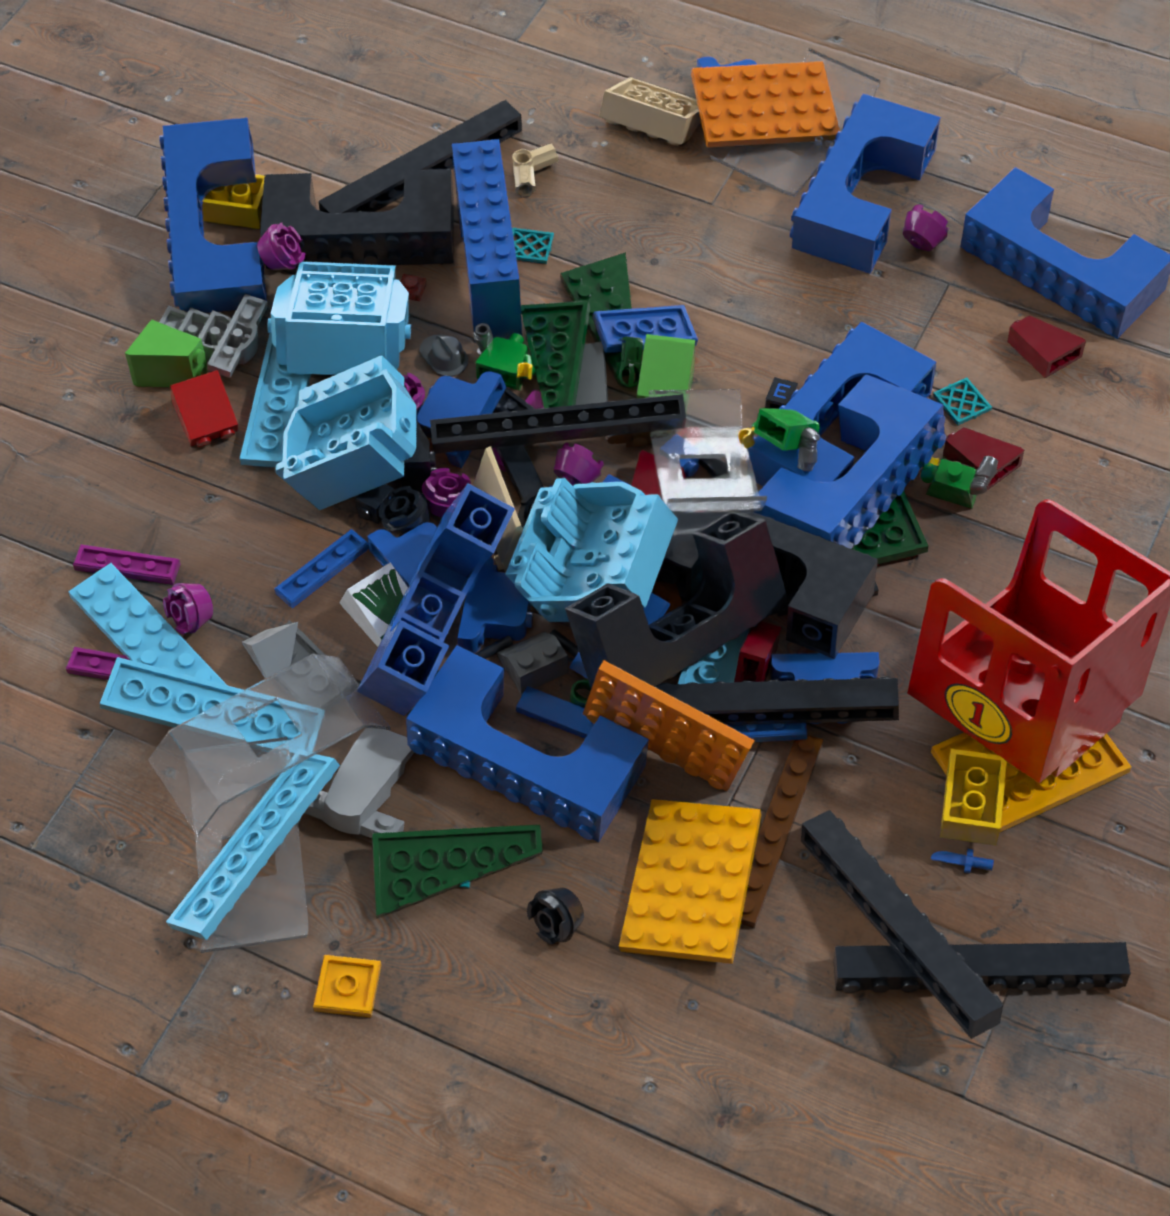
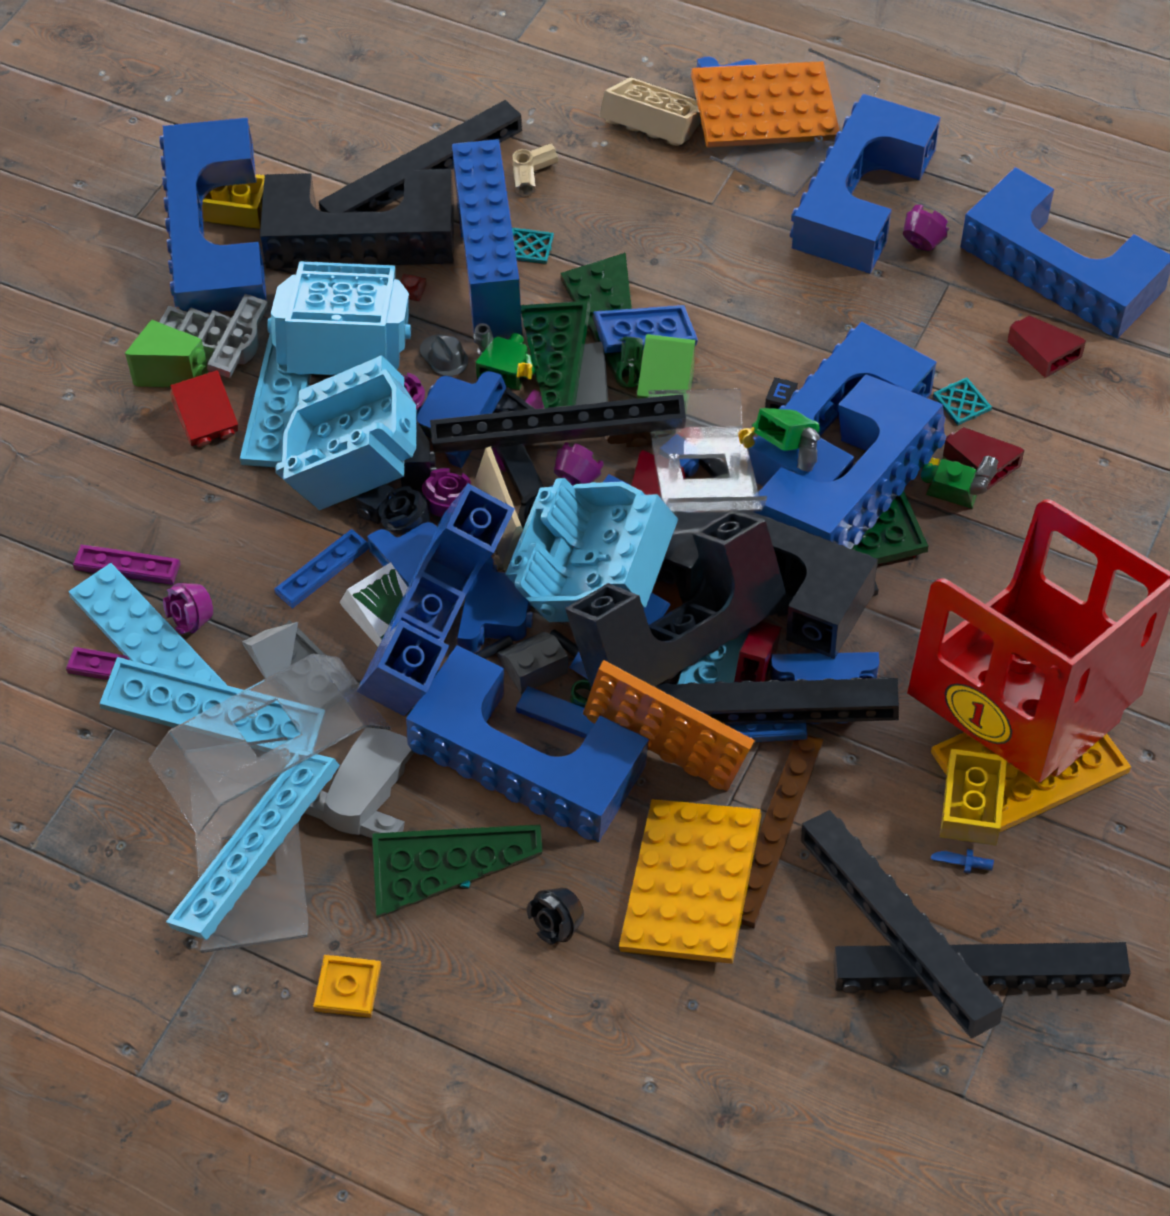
magenta cone [257,223,305,270] -> none

